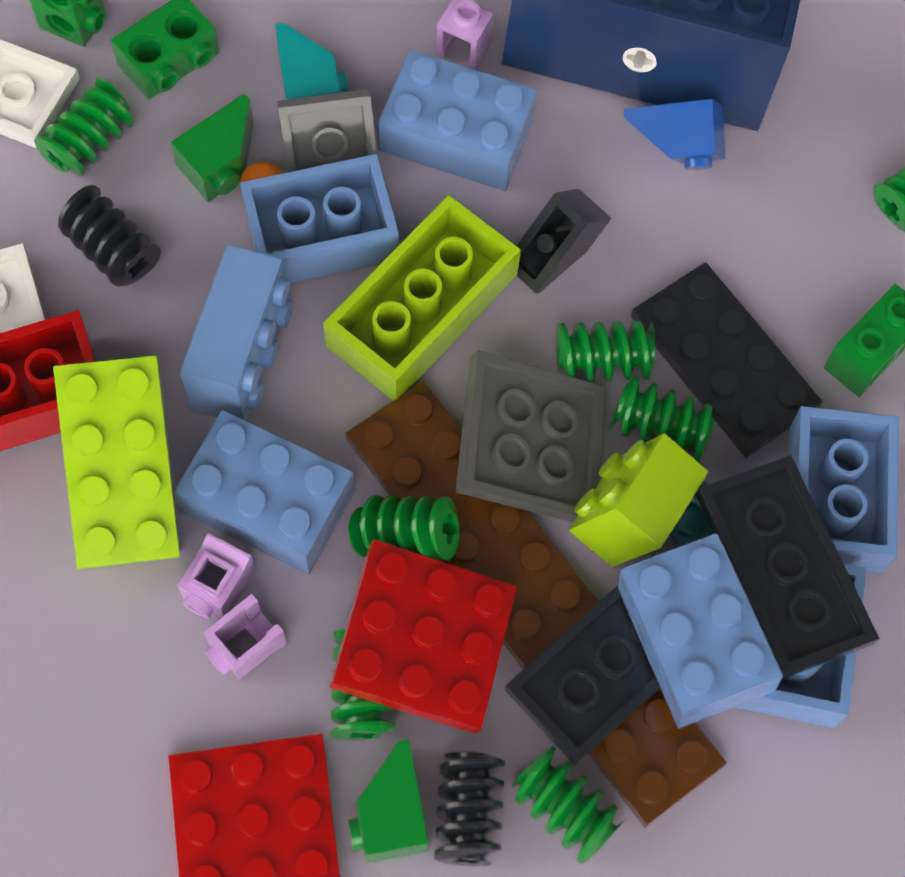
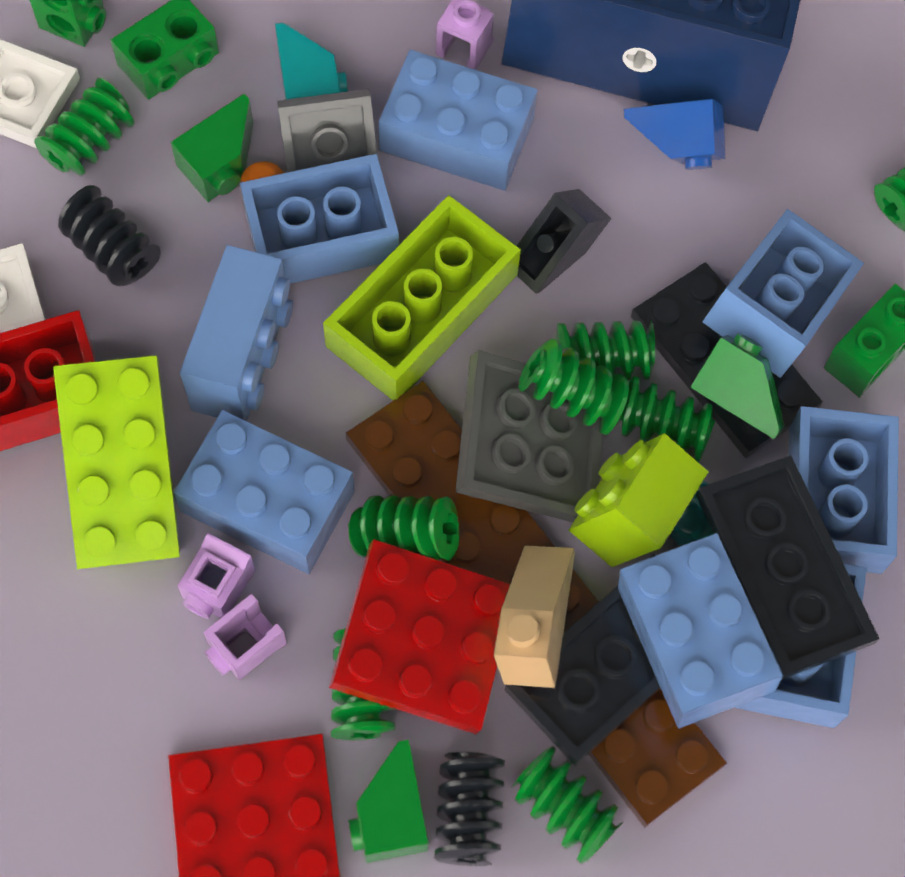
none -> tan slope [494,546,575,688]
none -> green piece [519,339,629,435]
none -> slope [690,333,785,439]
none -> medium blue brick [703,209,864,378]

